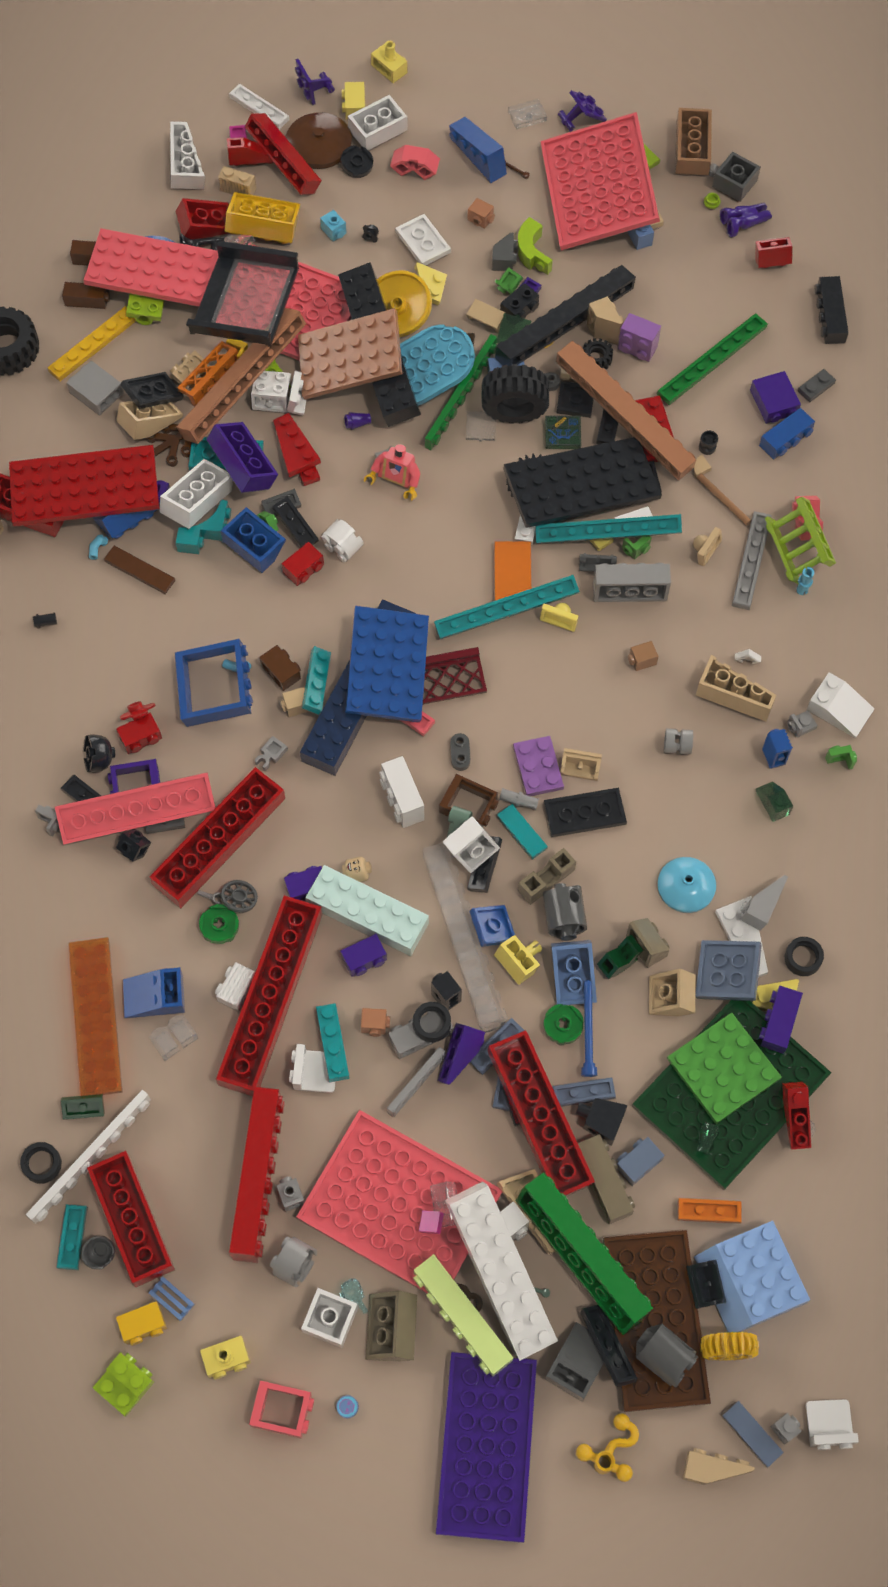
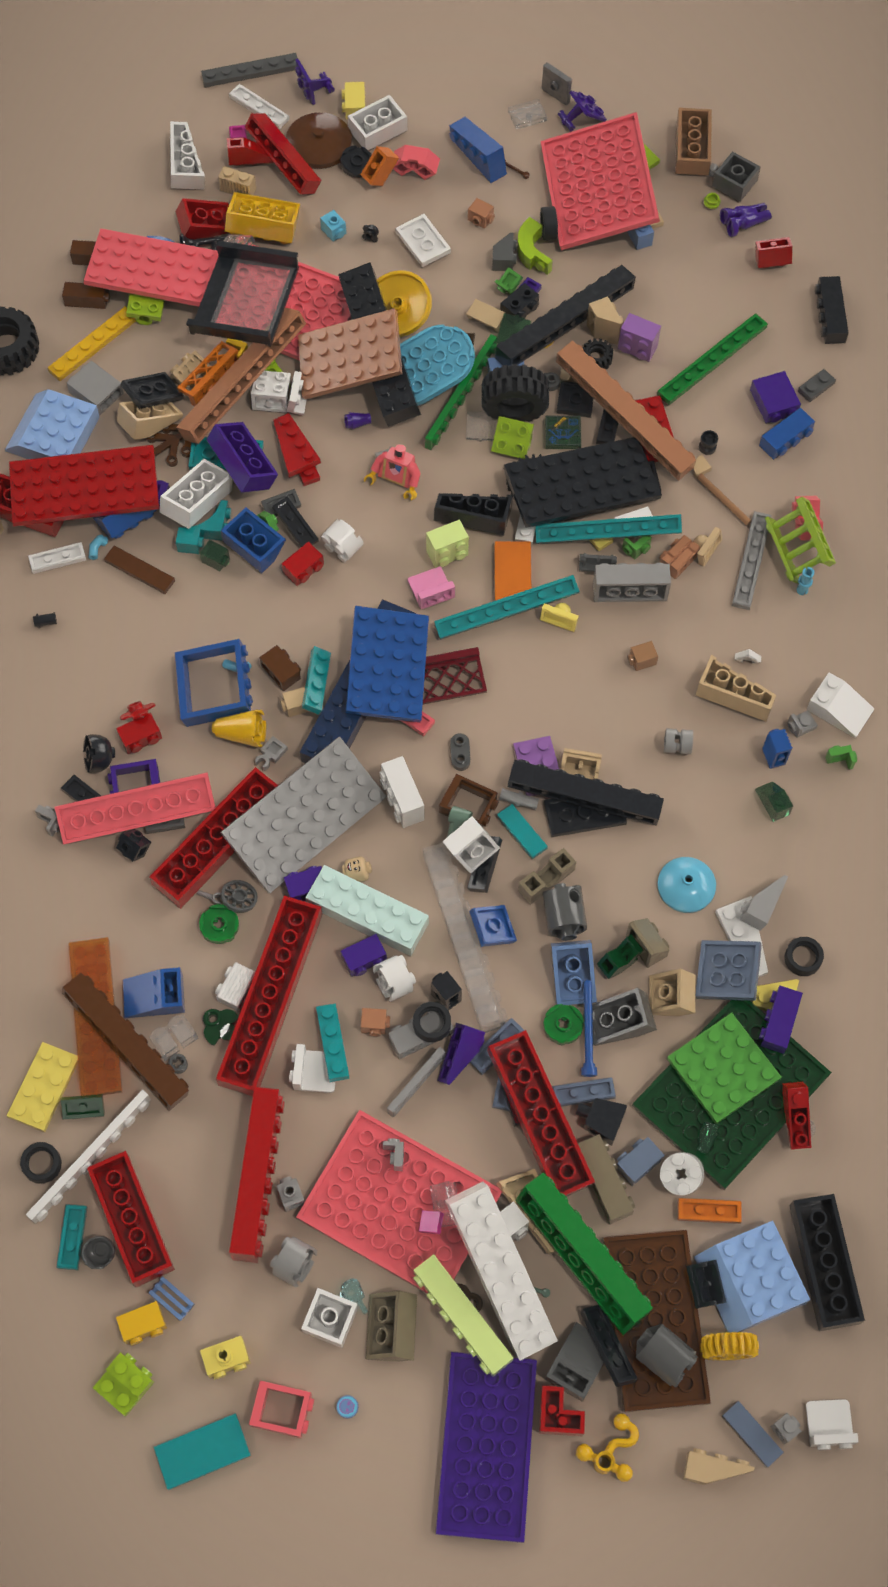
light yellow brick [371,40,408,83] -> none
light yellow wing [414,262,447,305] -> none
light yellow brick [494,935,542,985] -> none
none -> light blue slope [5,389,100,459]
none -> light yellow plate [7,1042,80,1132]
none -> white tile [28,542,86,574]
none -> reddish brown brick [62,972,189,1111]
none -> teal tile [154,1413,251,1490]
none -> dark grey bush [169,1054,188,1074]
none -> clear green brick [200,539,230,572]
none -> dark grey plate [201,53,298,88]
none -> dark green plate [203,1009,239,1046]
none -> yellow cone [212,709,266,747]
none -> light grey plate [220,737,386,894]
none -> orange brick [360,146,399,186]
none -> white brick [373,955,416,1002]
none -> light grey bracket [383,1138,404,1171]
none -> bright pink bracket [408,567,455,610]
none -> yellowish green brick [426,519,469,568]
none -> black wedge [434,493,513,536]
none -> lime plate [491,416,534,459]
none -> black brick [507,759,664,826]
none -> red brick [539,1386,585,1436]
none -> black tyre [540,206,558,241]
none -> flat silver plate [542,62,572,106]
none -> dark grey slope [592,988,657,1046]
none -> nougat brick [659,535,700,579]
none -> white brick [660,1152,704,1195]
none -> black brick [789,1194,865,1332]

